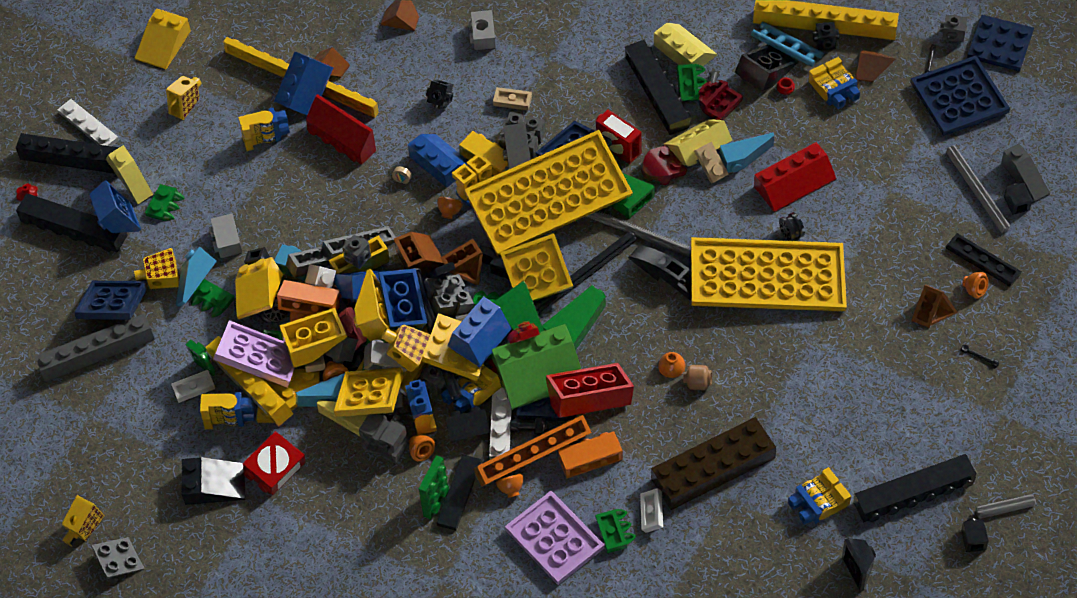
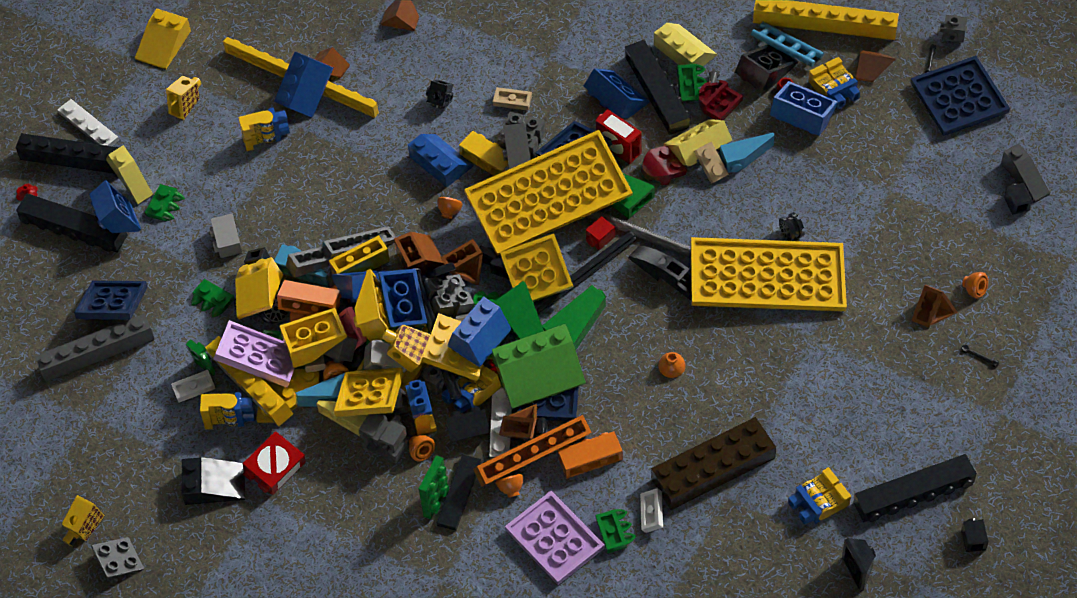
yellow torso [134,248,179,289] -> none
dark azure slope [176,247,216,307] -> none
white brick [305,264,336,289] -> none
red slope [306,94,376,165] -> none
dark grey brick [342,235,371,269] -> none
tan tile [392,166,412,184] -> none
yellow hips [452,153,492,206] -> none
light grey brick [468,10,496,50] -> none
red plate [507,321,540,344] -> none
red slope [546,363,634,418] -> none
medium nougat head [683,365,712,391] -> none
red slope [754,142,837,213] -> none
black brick [813,22,839,50] -> none
light grey axle [946,145,1010,233] -> none
black tile [946,233,1022,287] -> none
dark blue plate [967,15,1034,71] -> none
light grey axle [976,495,1036,518] -> none
none -> dark orange slope [499,404,537,442]
none -> blue slope [583,68,650,118]
none -> red brick [586,216,615,250]
none -> blue slope [770,81,838,136]

